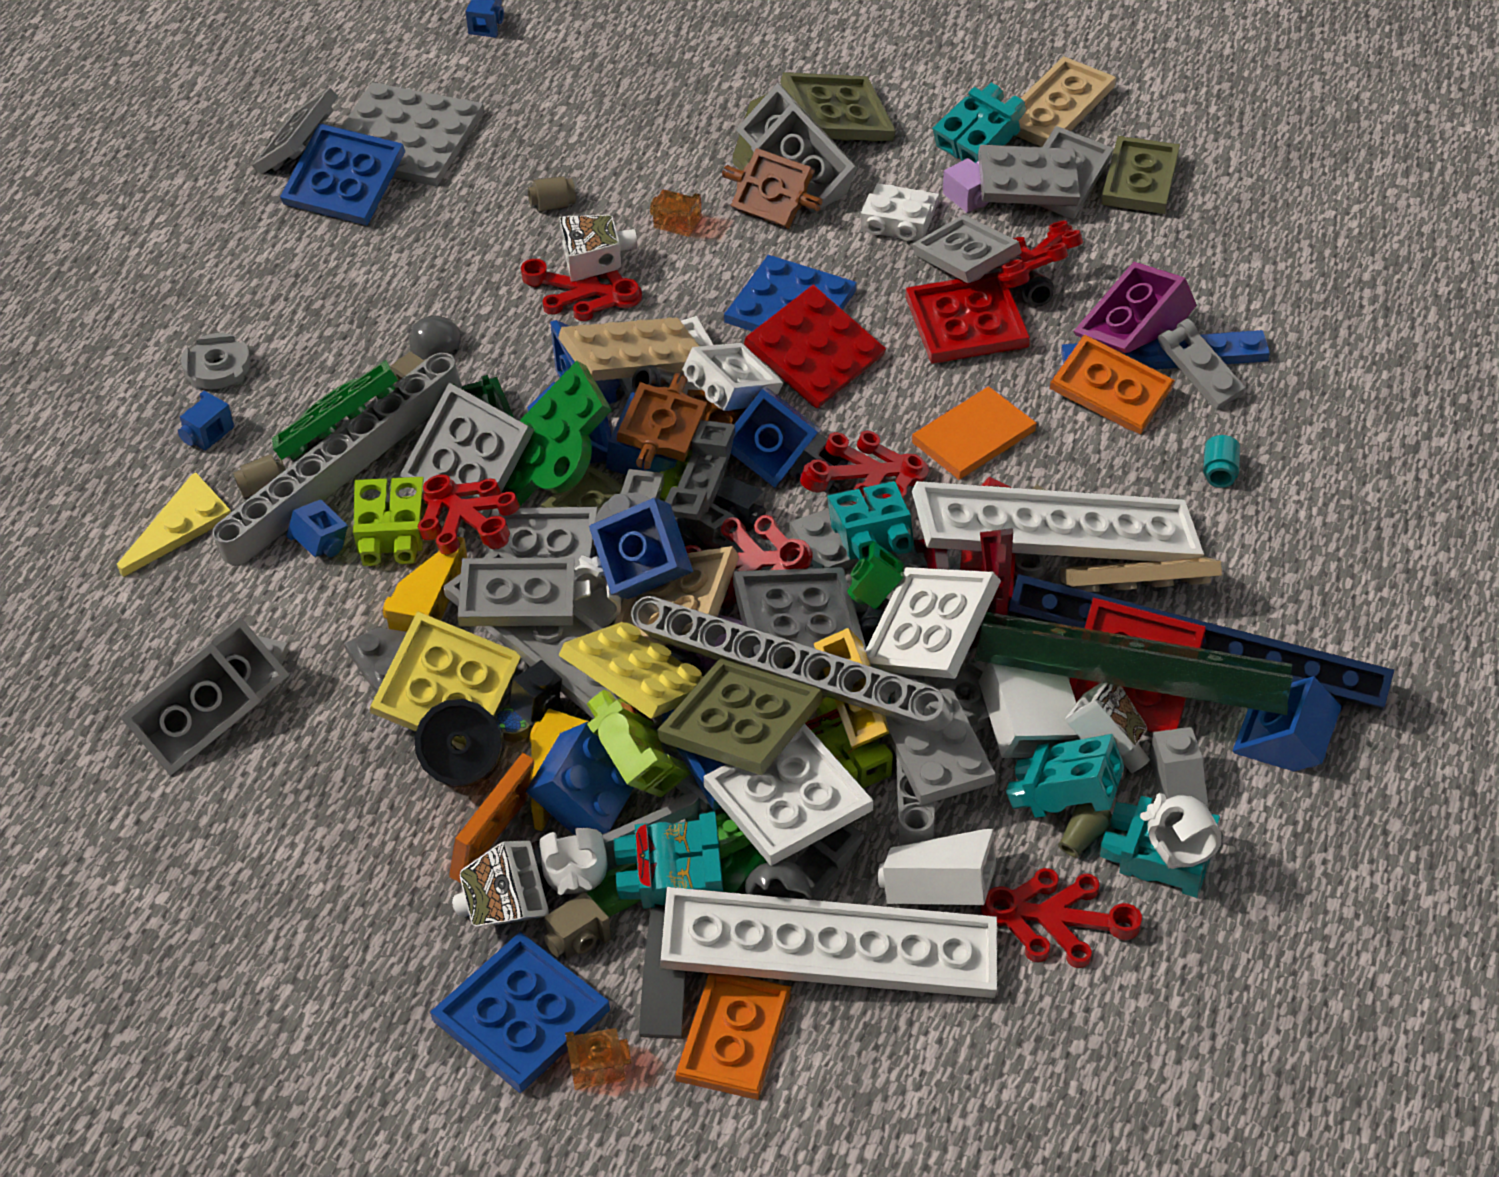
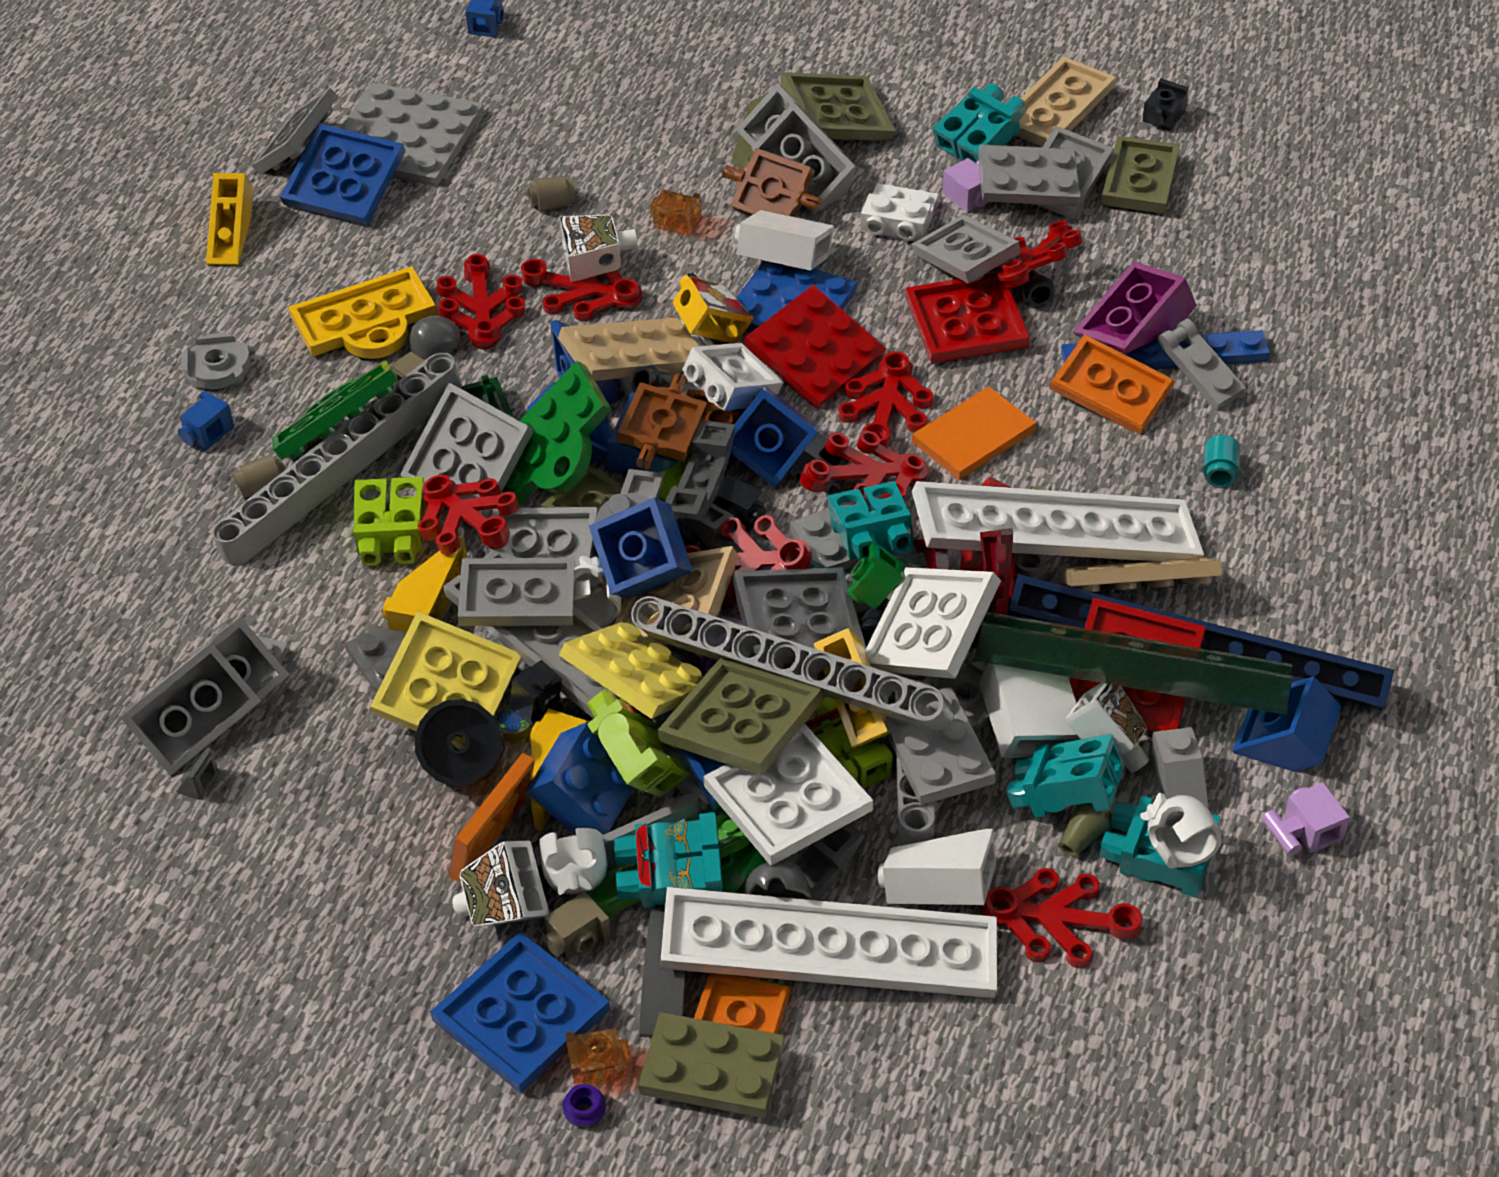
light yellow wing [117,473,231,577] -> none
blue brick [286,499,348,558] -> none
none -> dark grey slope [176,748,219,800]
none -> yellow slope [206,173,254,265]
none -> yellow plate [288,266,437,359]
none -> red plant [437,254,525,349]
none -> dark purple plate [562,1084,606,1127]
none -> olive plate [638,1012,784,1118]
none -> yellow torso [673,273,754,344]
none -> white brick [734,210,834,271]
none -> red plant [838,351,933,448]
none -> black brick [1142,78,1189,131]
none -> lavender brick [1262,782,1350,856]

